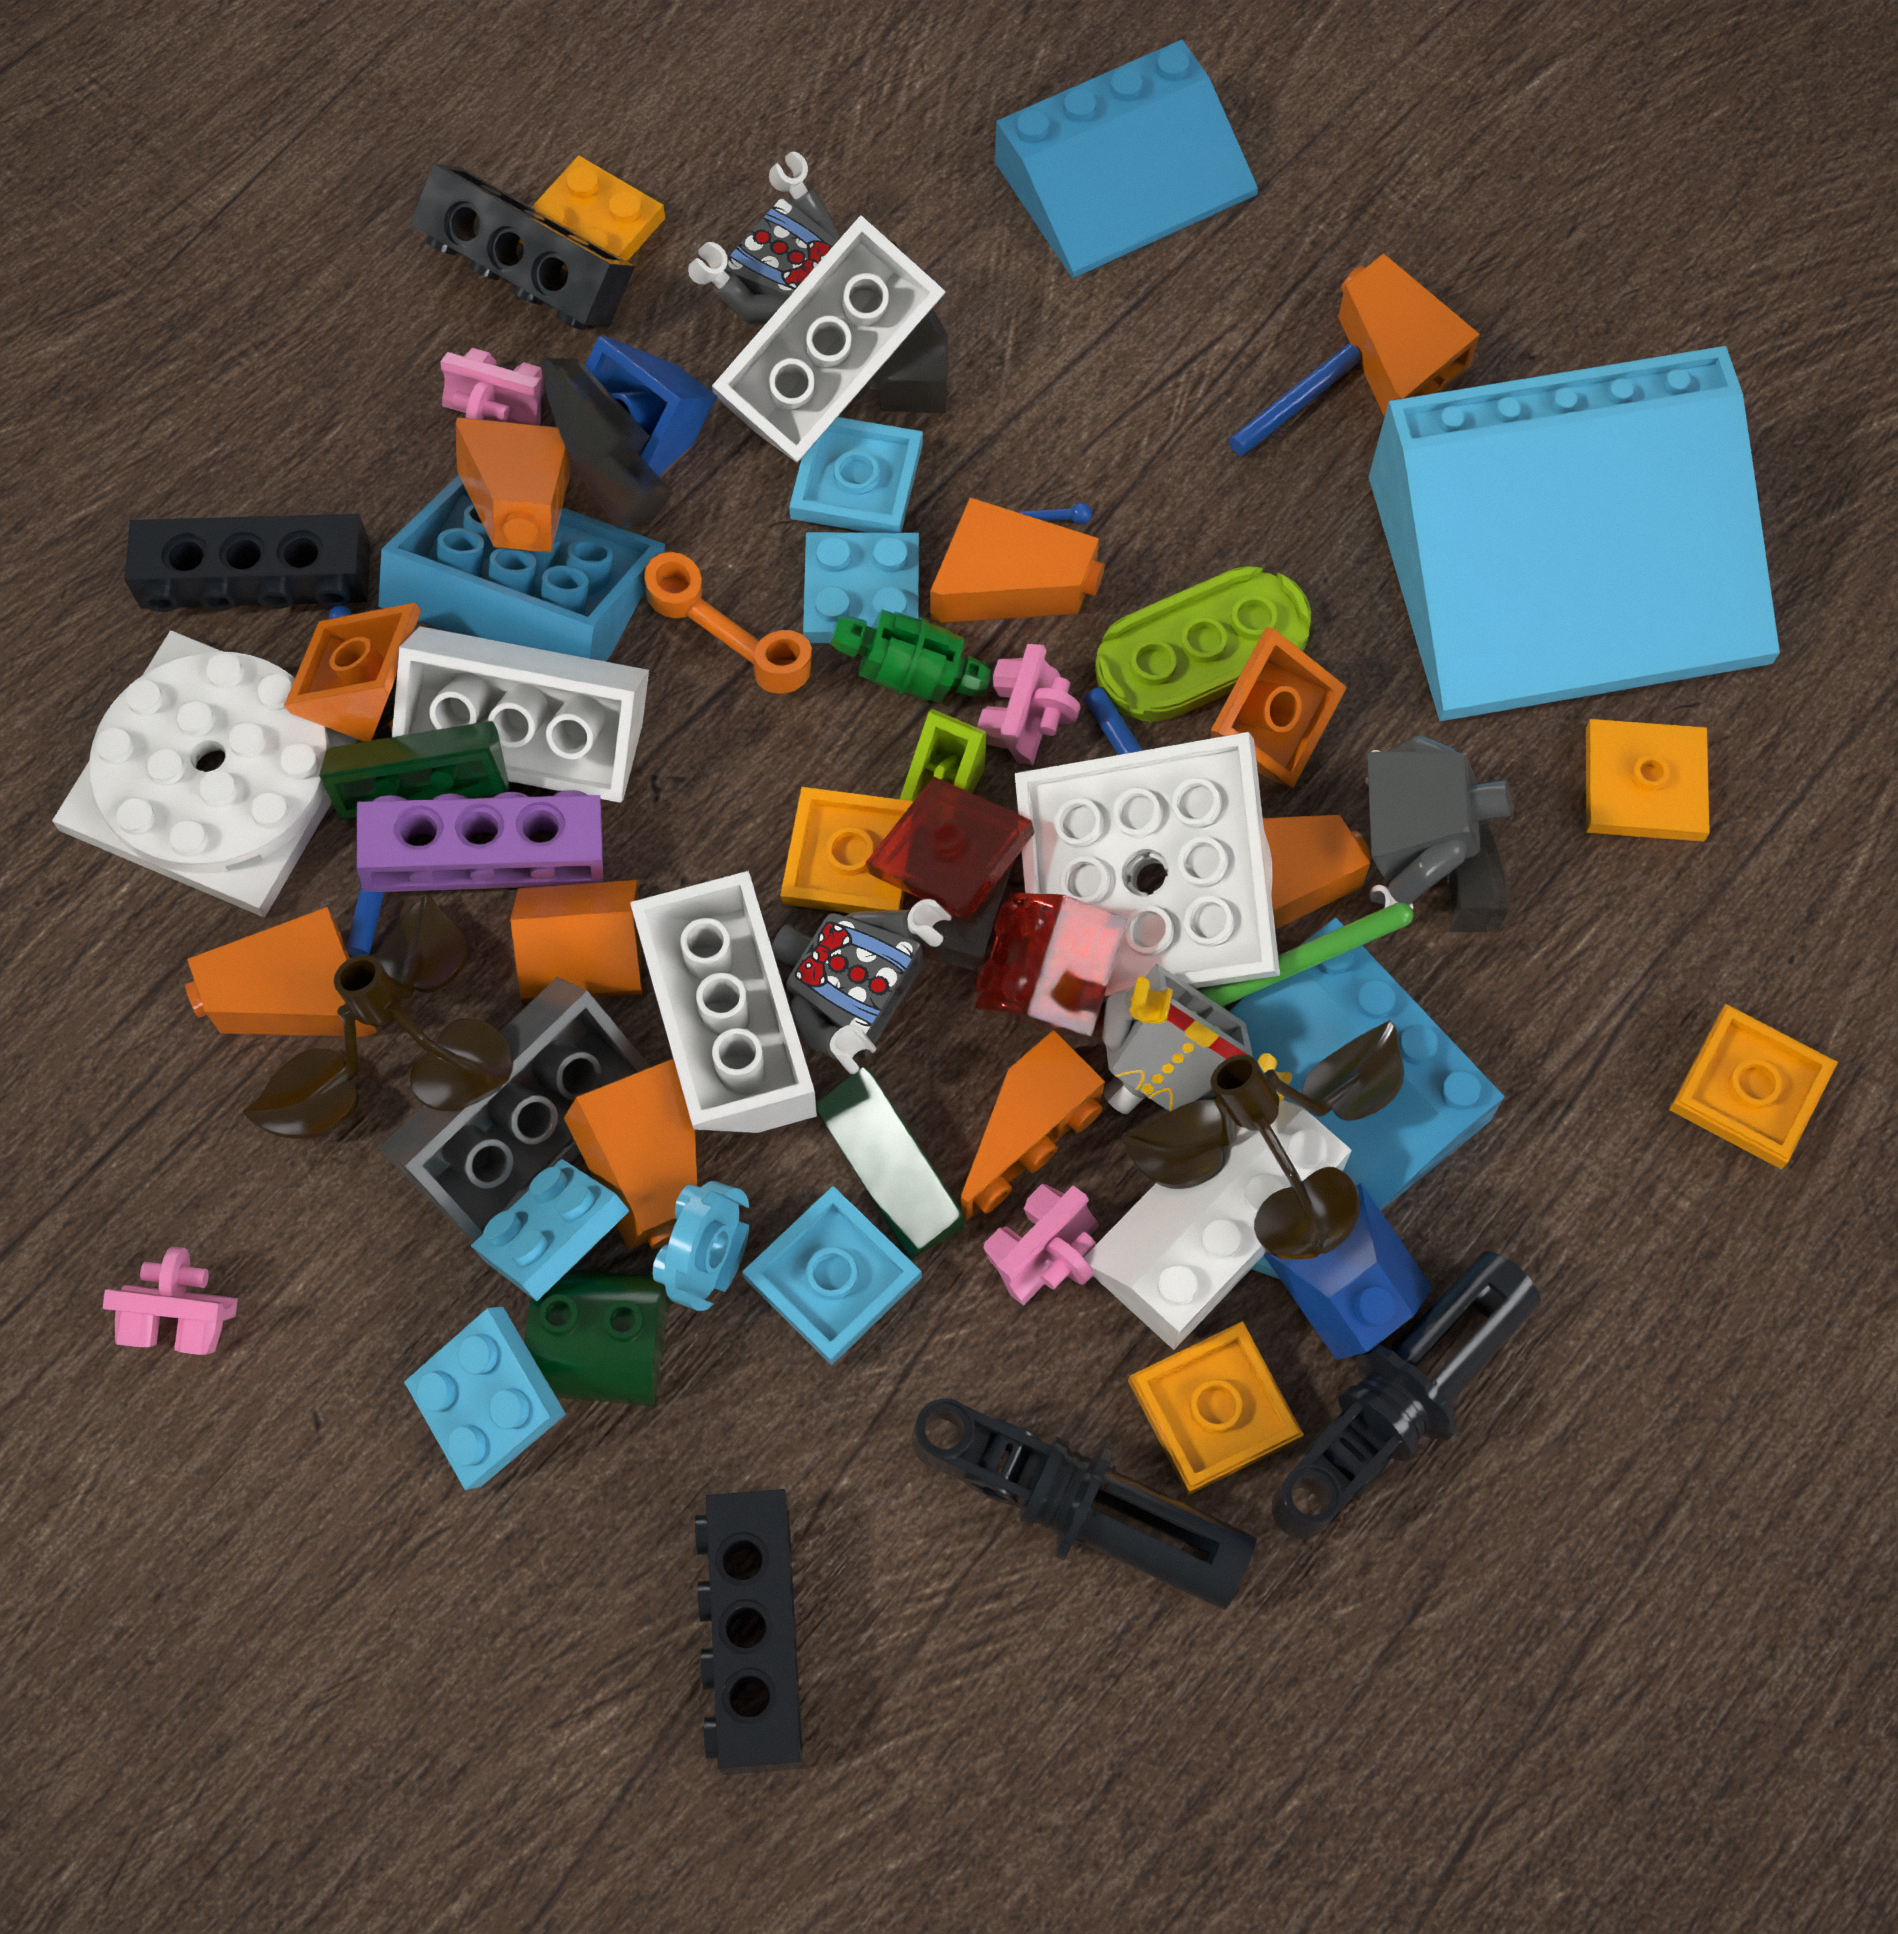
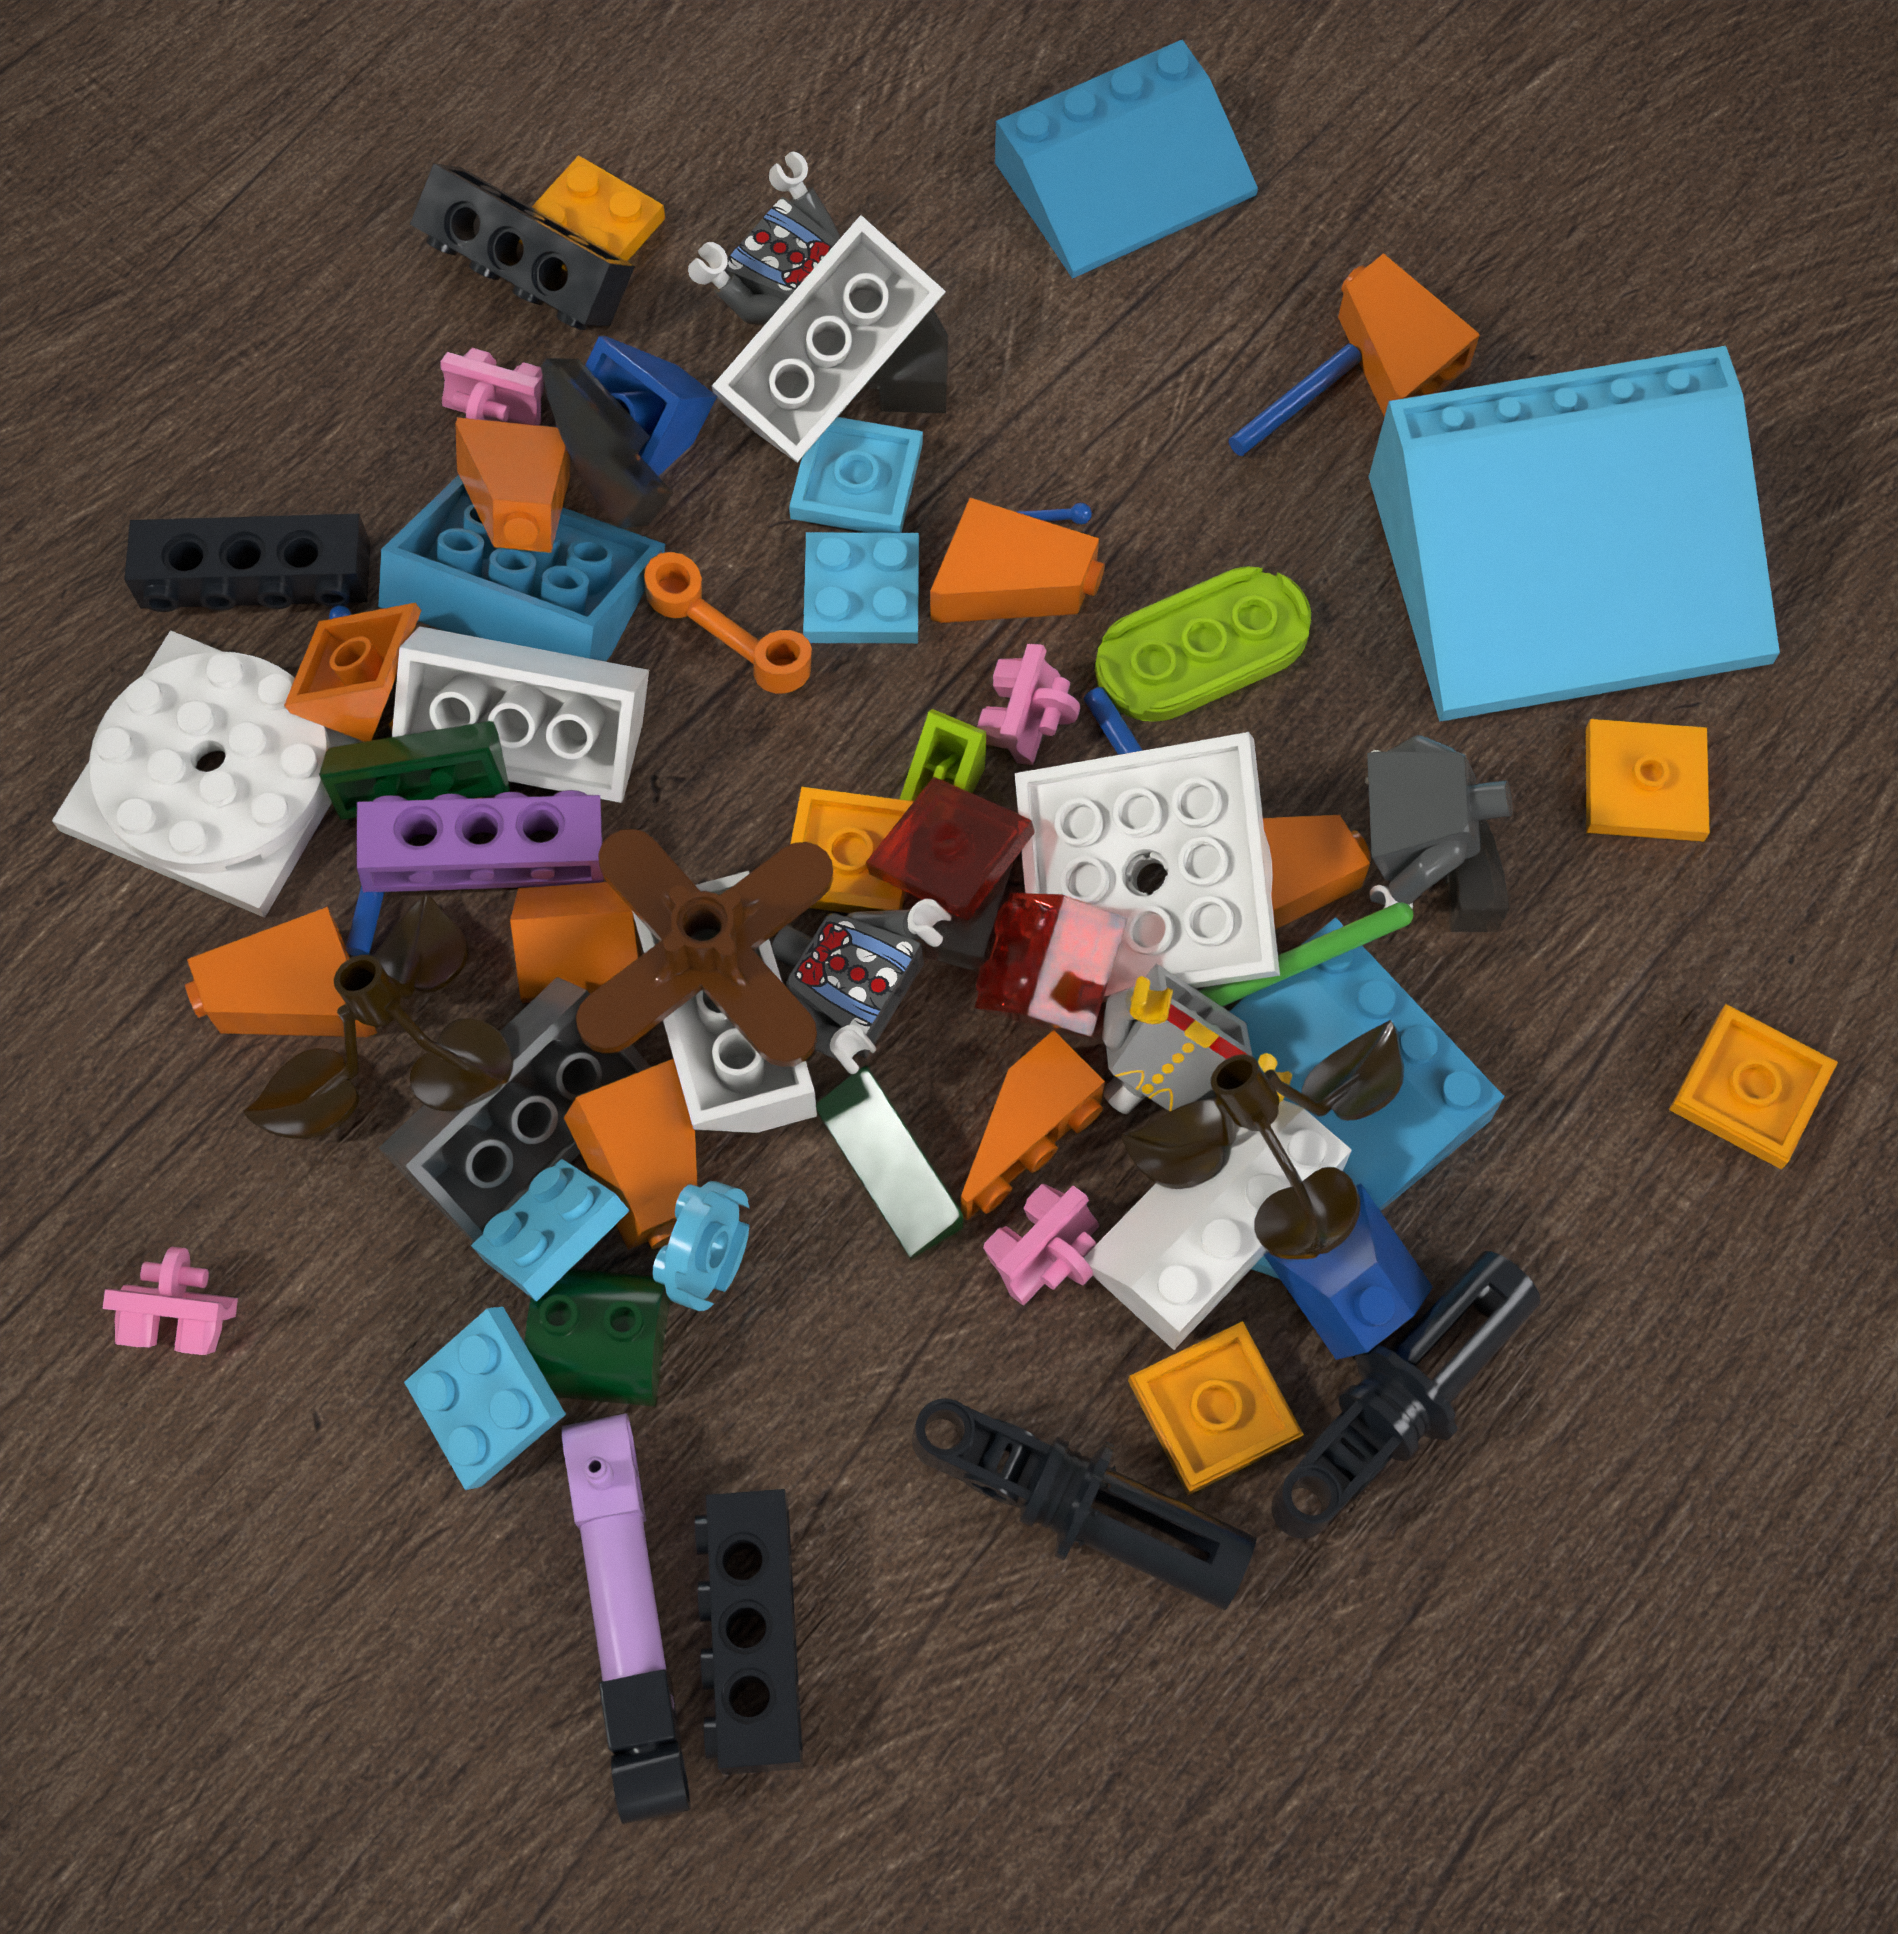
medium azure plate [742,1186,922,1366] -> none
green piece [830,609,992,703] -> none
orange slope [1211,627,1347,788] -> none
none -> lavender piece [562,1413,691,1824]
none -> reddish brown piece [576,829,834,1067]

